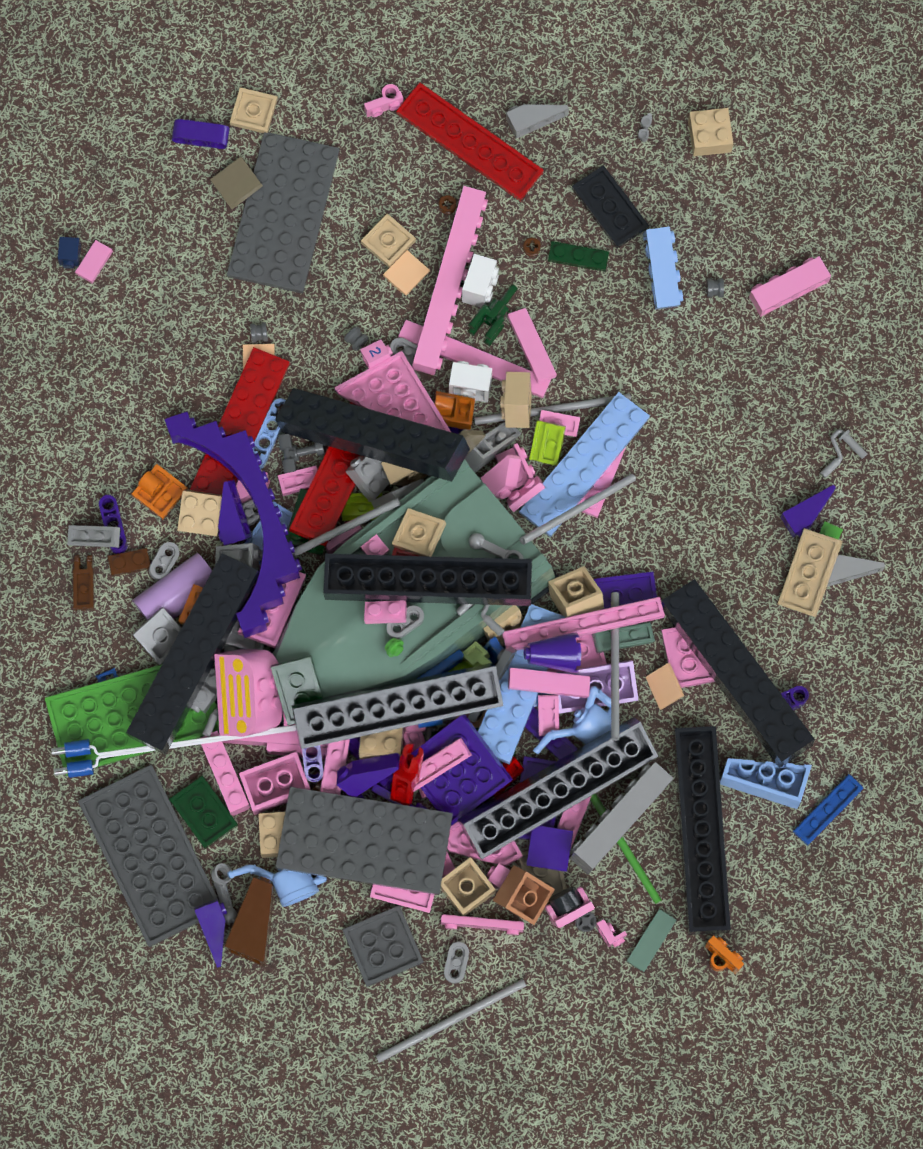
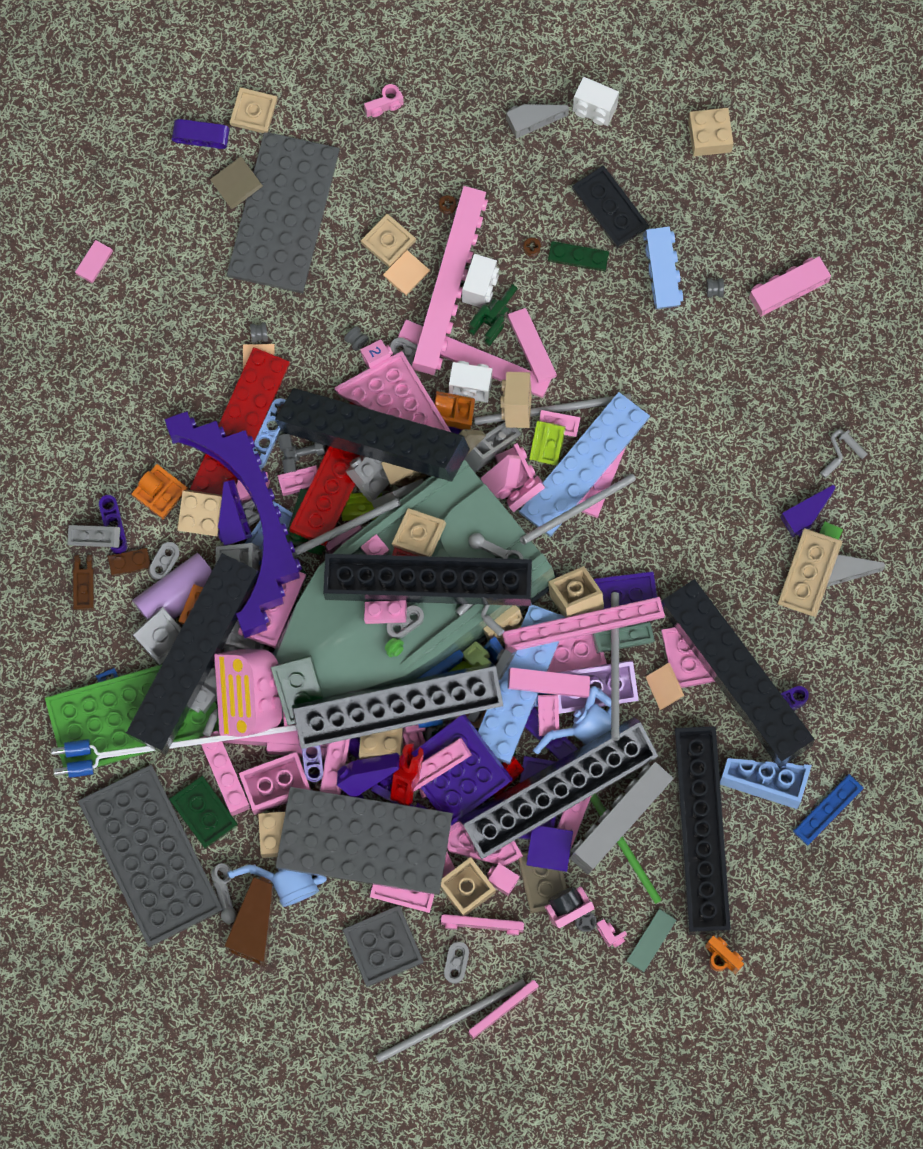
dark blue brick [58,237,81,269] -> none
dark purple slope [194,899,228,968] -> none
red plate [396,82,544,202] -> none
nougat brick [493,865,555,925] -> none
dark purple cone [523,632,581,673] -> none
light grey piece [638,113,652,142] -> none
none -> bright pink tile [469,980,539,1039]
none -> white brick [573,77,619,126]

